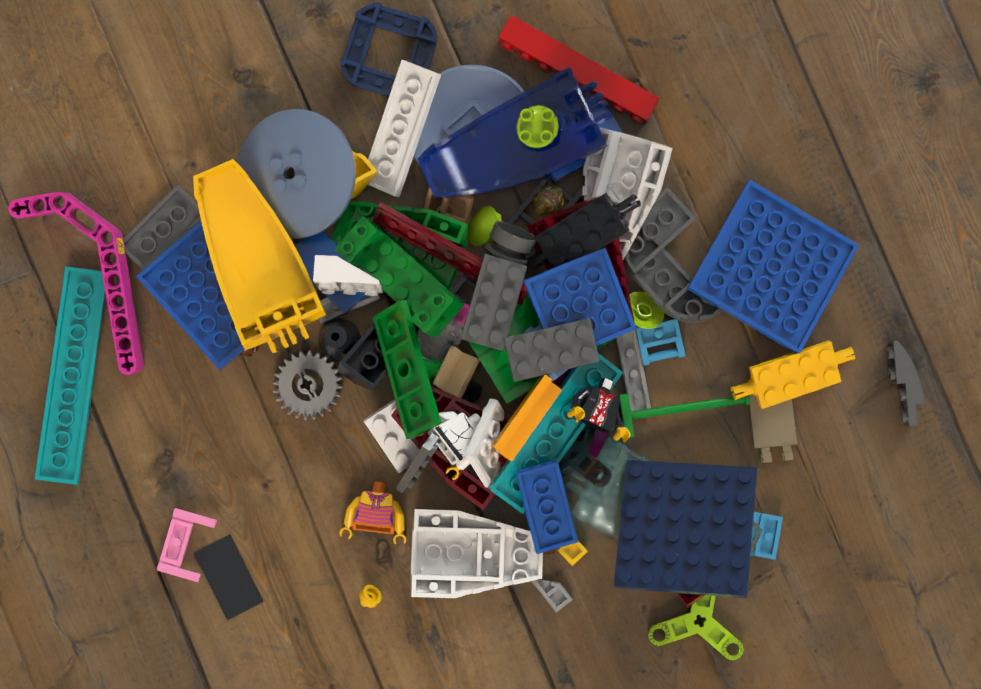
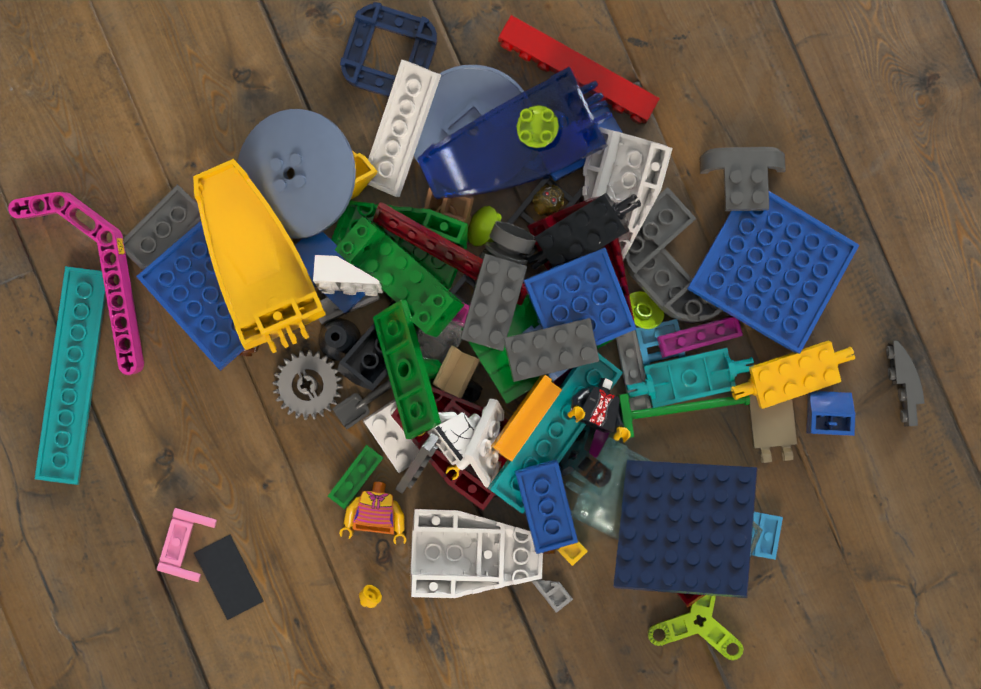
none -> green plate [327,445,384,509]
none -> dark grey piece [332,379,392,429]
none -> teal plate [626,348,754,408]
none -> magenta tile [657,316,743,358]
none -> dark grey piece [699,147,786,211]
none -> blue slope [806,391,855,436]

